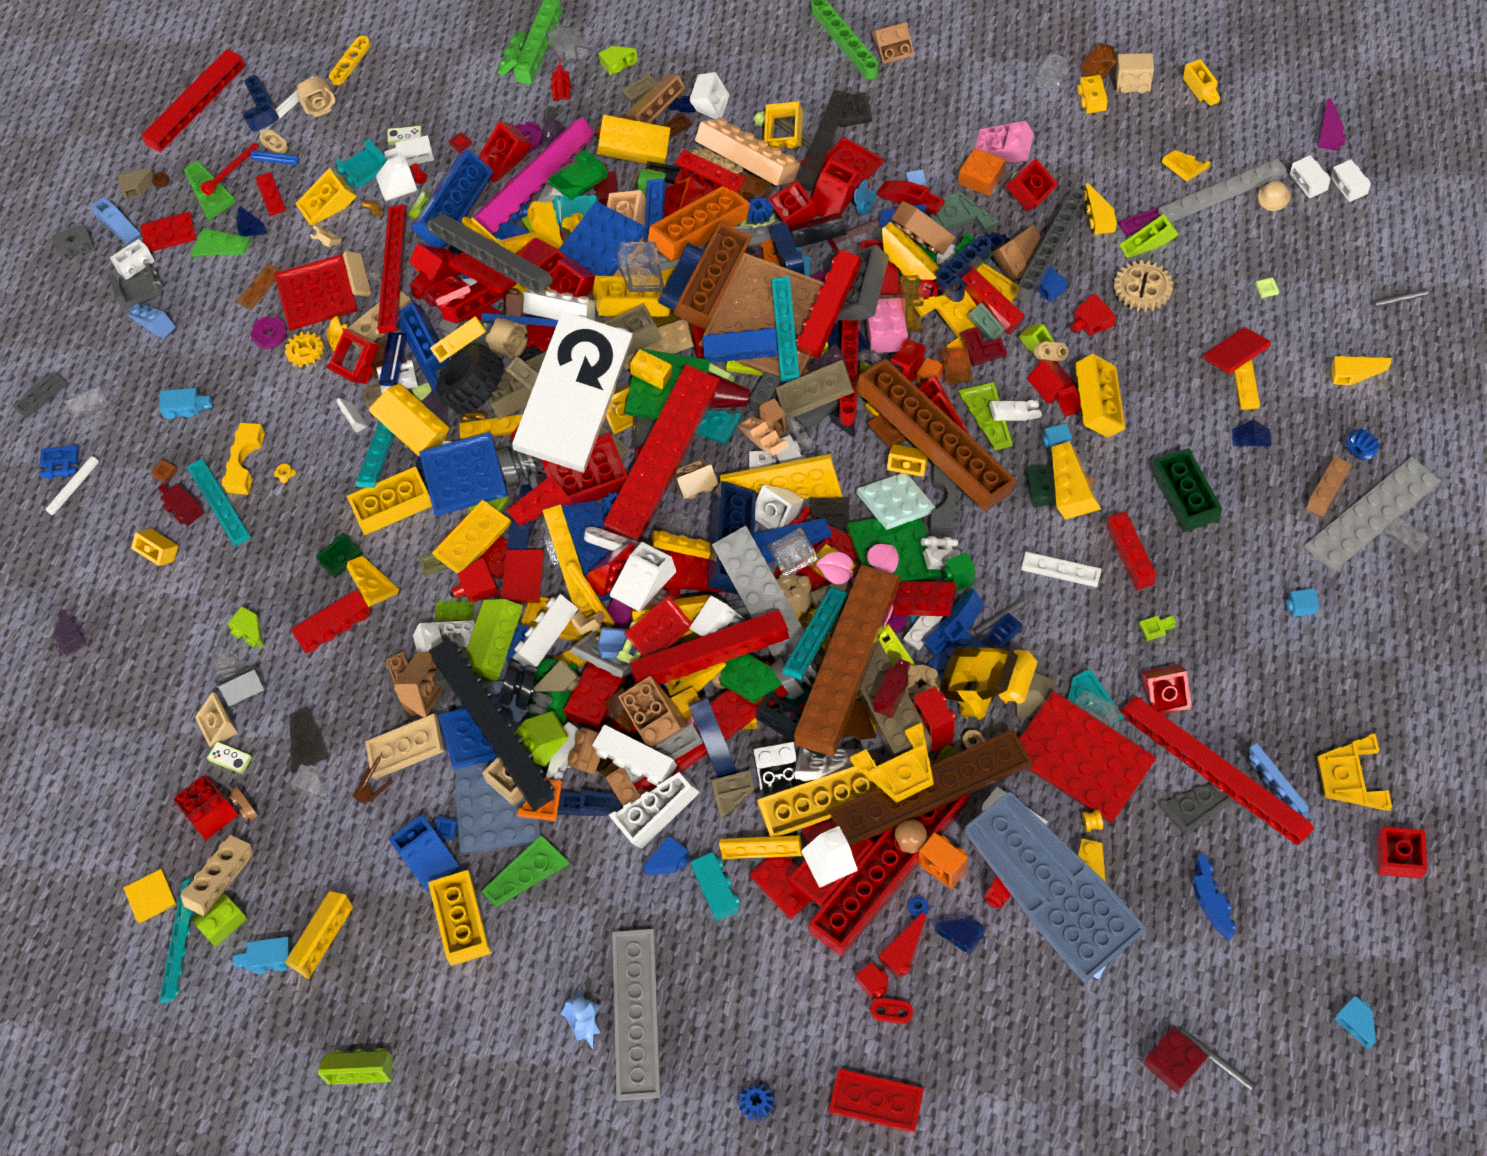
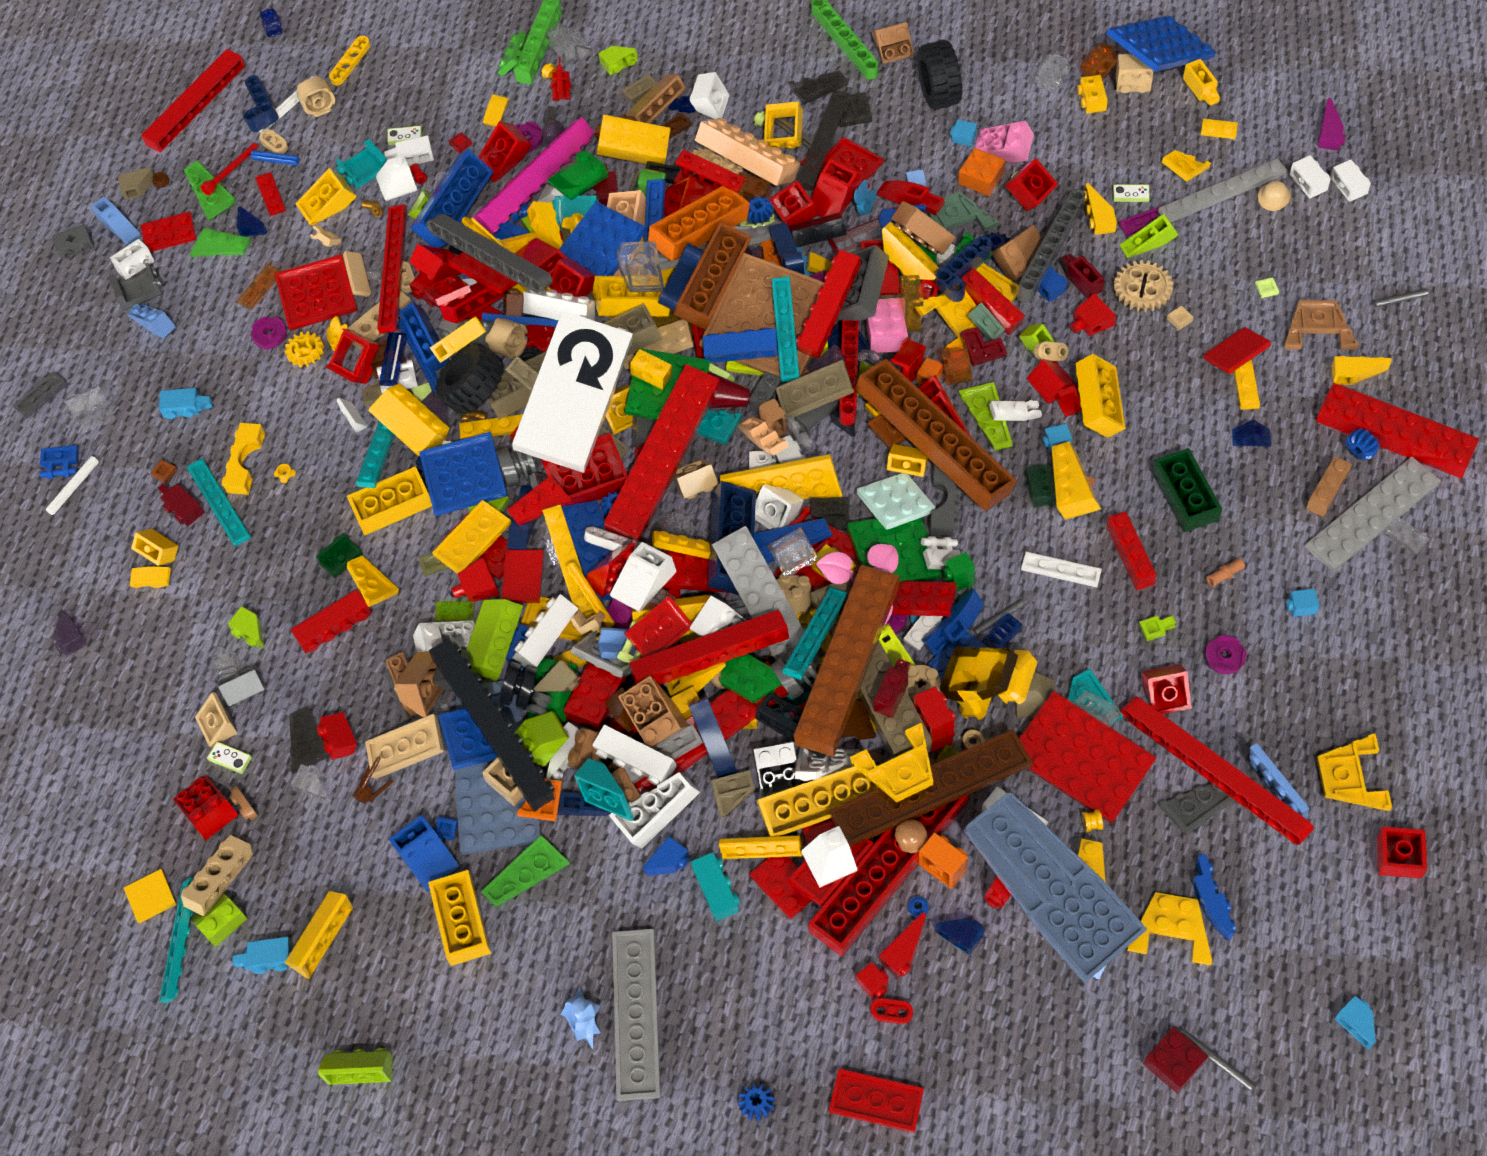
none -> yellow slope [129,567,171,588]
none -> clear blue gear [260,8,283,37]
none -> red brick [317,712,357,760]
none -> tan plate [400,261,415,293]
none -> yellow slope [483,94,509,127]
none -> yellow plate [541,63,556,79]
none -> teal slope [574,758,634,821]
none -> clear smoke wing [788,71,848,105]
none -> yellow slope [806,252,832,273]
none -> black tyre [917,40,963,109]
none -> dark azure brick [950,119,977,147]
none -> dark red hinge [1061,254,1105,299]
none -> blue plate [1106,15,1216,72]
none -> tile [1113,185,1149,202]
none -> yellow wing [1127,892,1212,965]
none -> tan plate [1167,306,1193,330]
none -> yellow plate [1201,119,1238,139]
none -> magenta plate [1205,635,1246,674]
none -> nougat pin [1206,558,1245,587]
none -> medium nougat wing [1284,300,1359,350]
none -> red brick [1316,382,1480,479]

